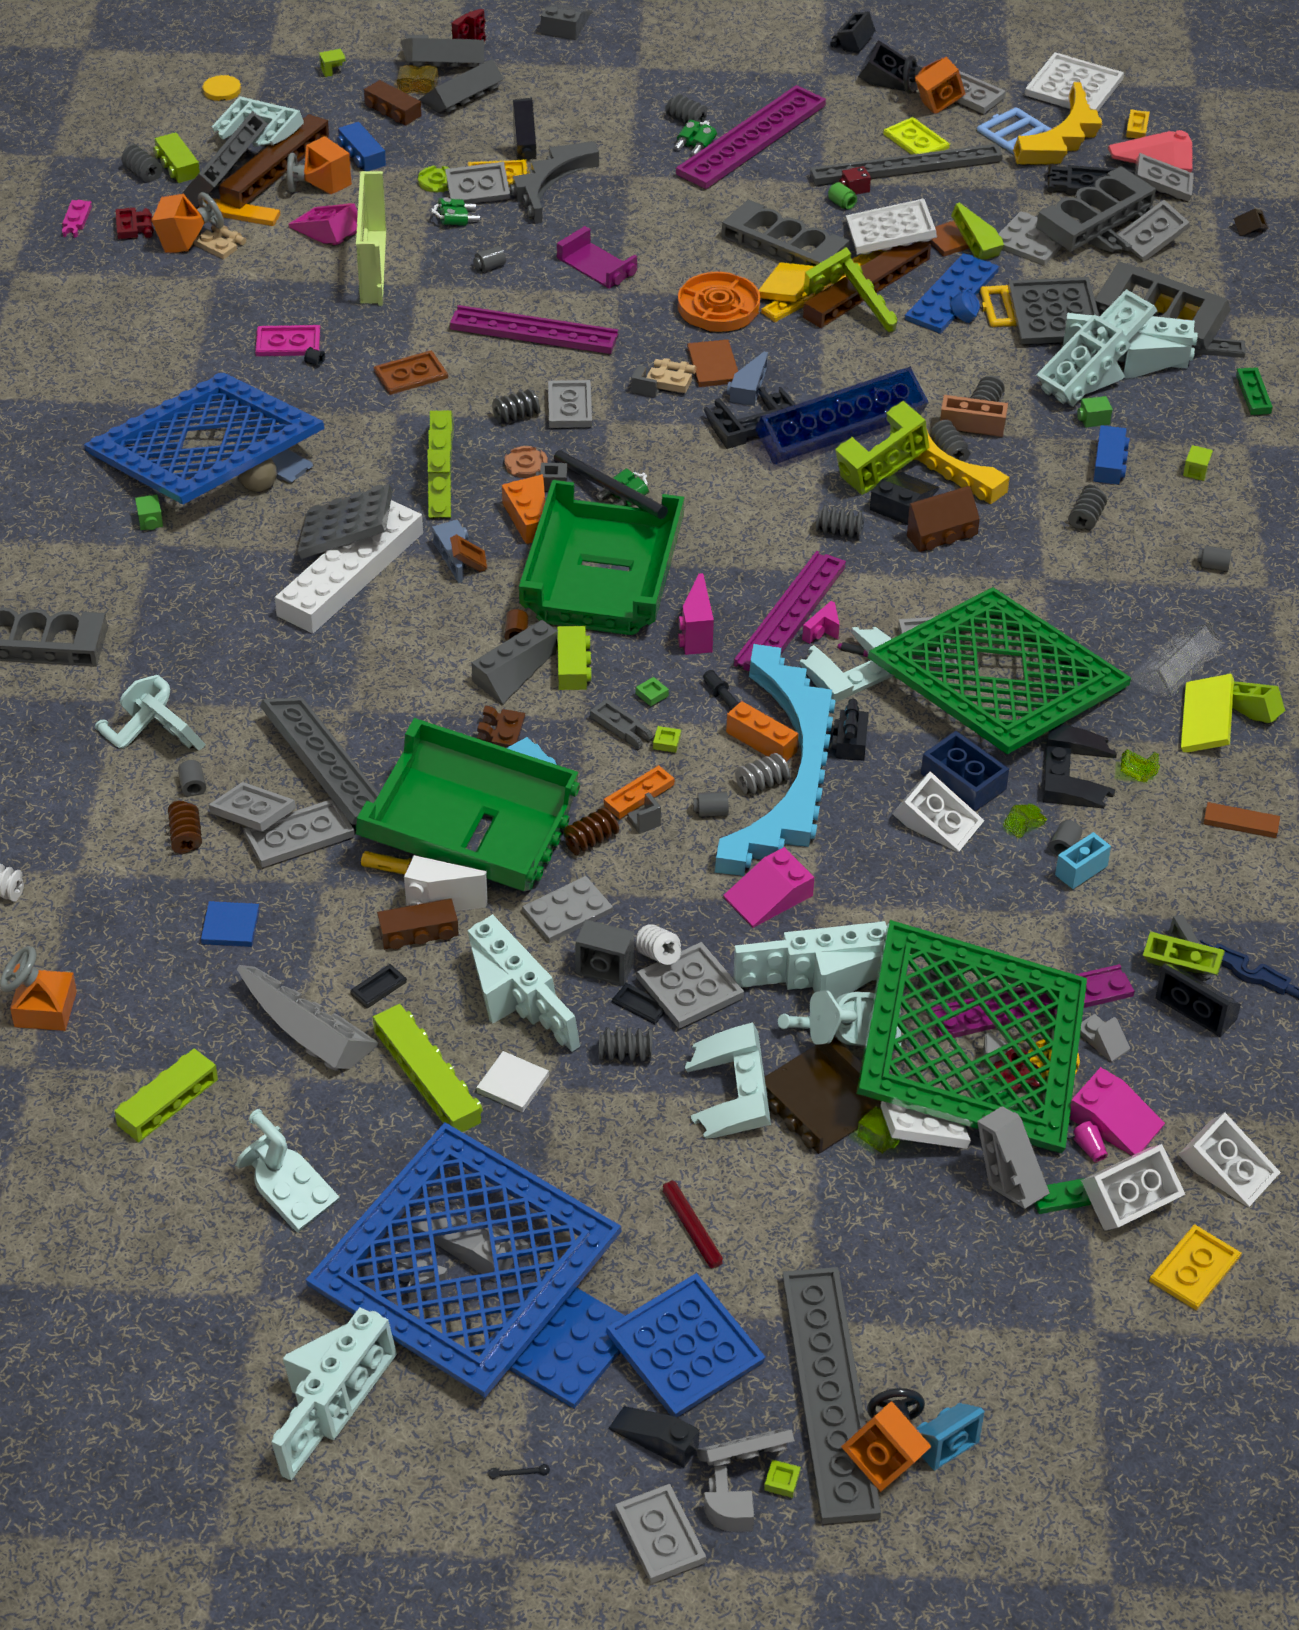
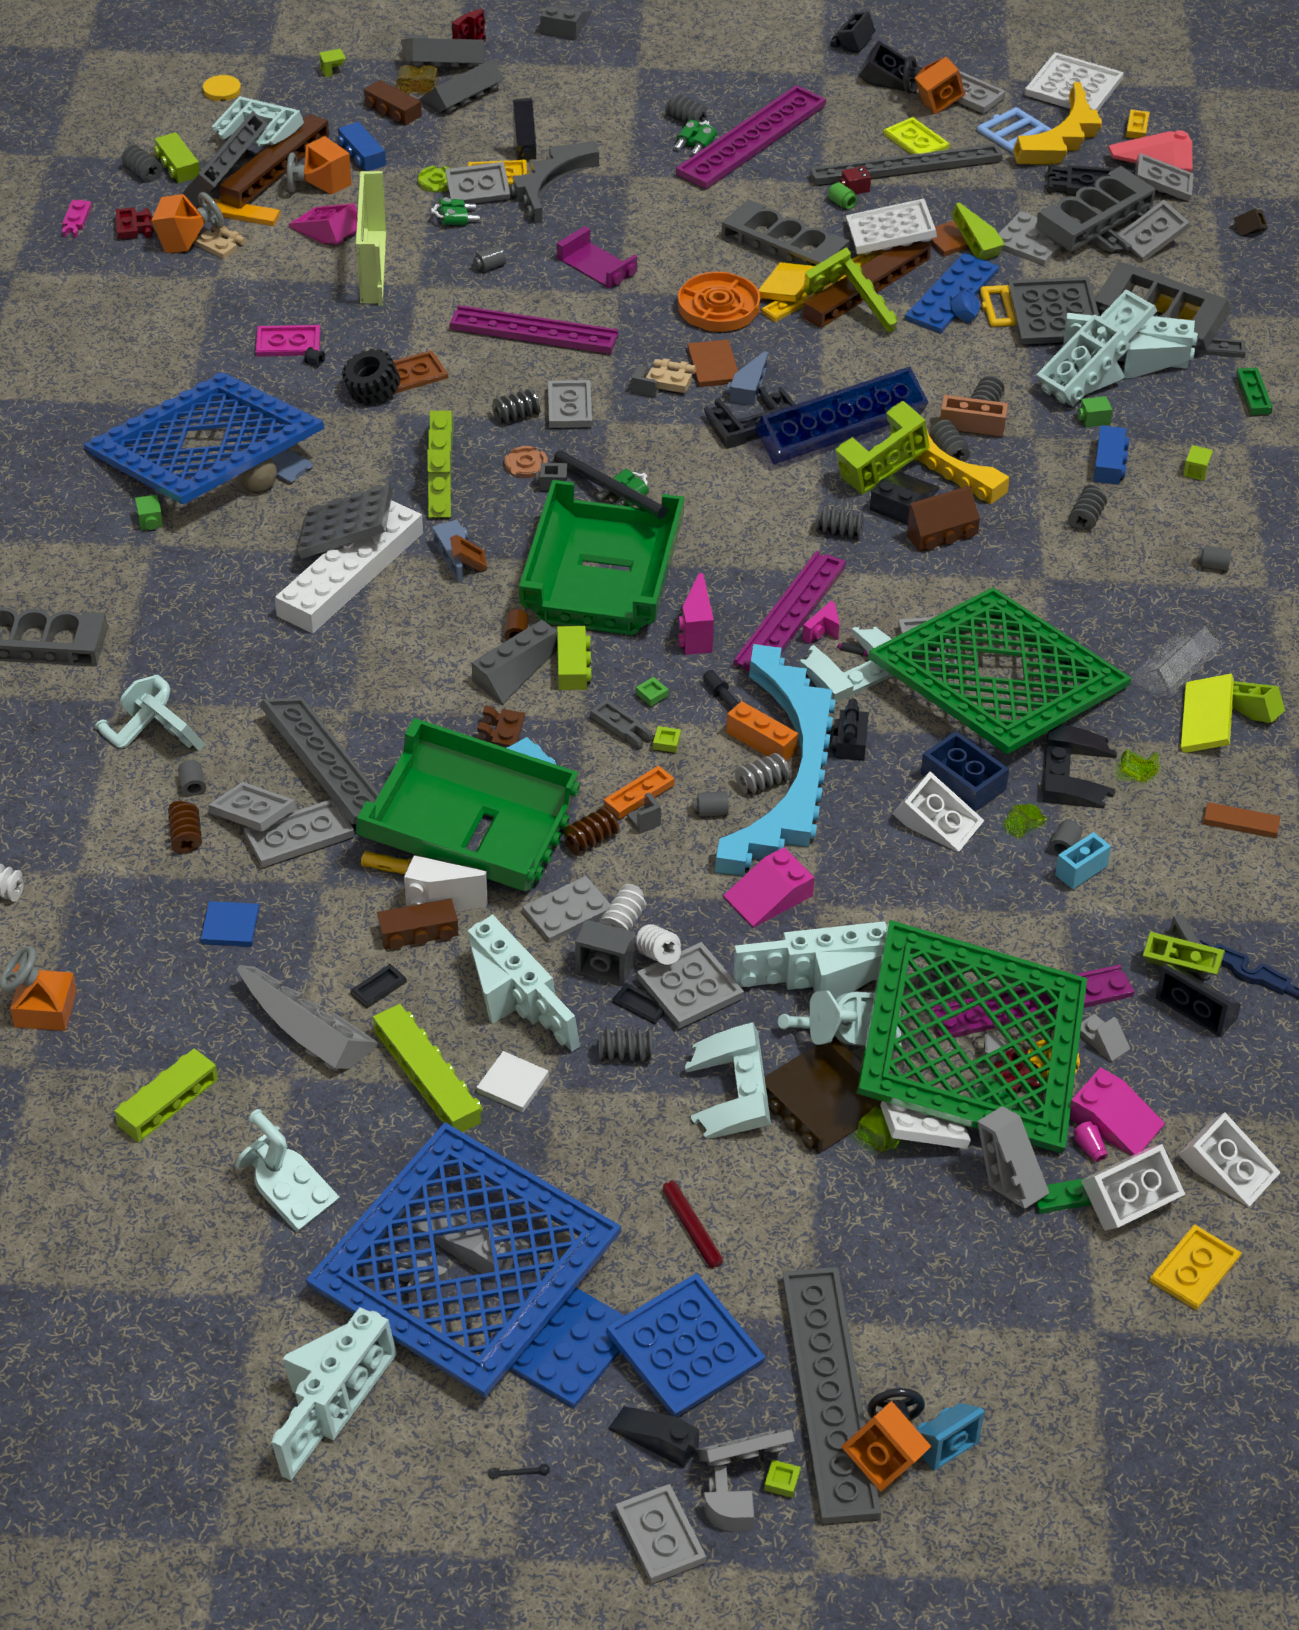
orange wedge [502,474,545,544] -> none
none -> black tyre [342,349,400,405]
none -> white piece [599,884,646,931]

